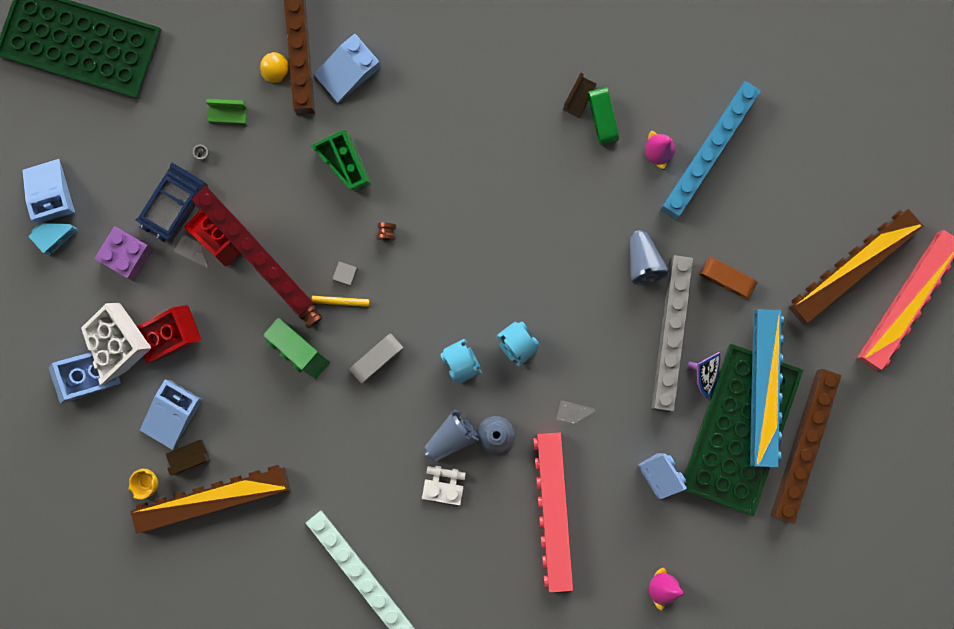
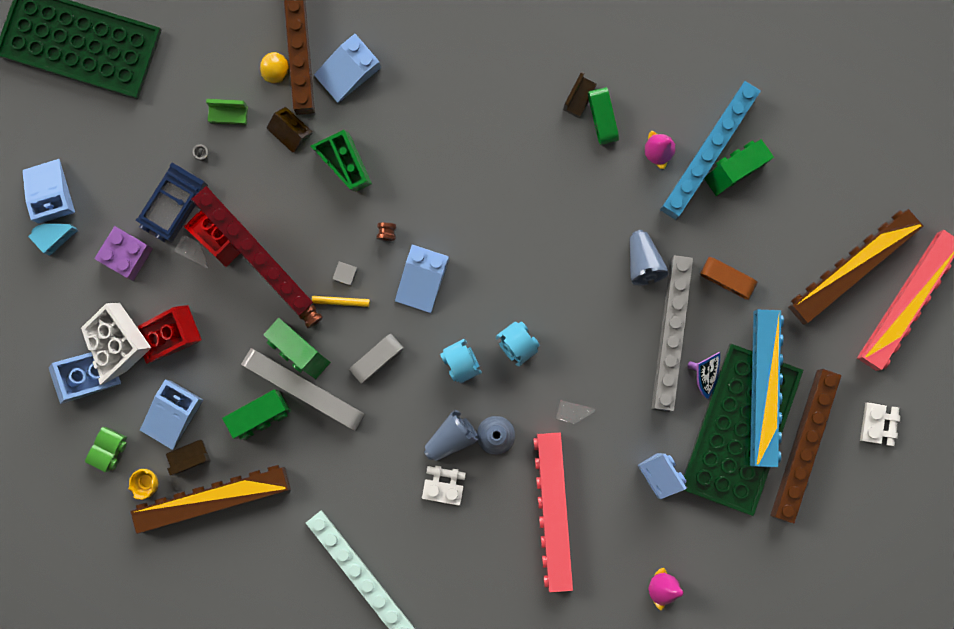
none -> bright green brick [85,427,127,472]
none -> green brick [222,389,291,440]
none -> light grey beam [241,348,365,431]
none -> dark brown panel [266,107,313,153]
none -> light blue slope [395,245,449,313]
none -> green wedge [704,139,774,196]
none -> white plate [860,402,900,446]

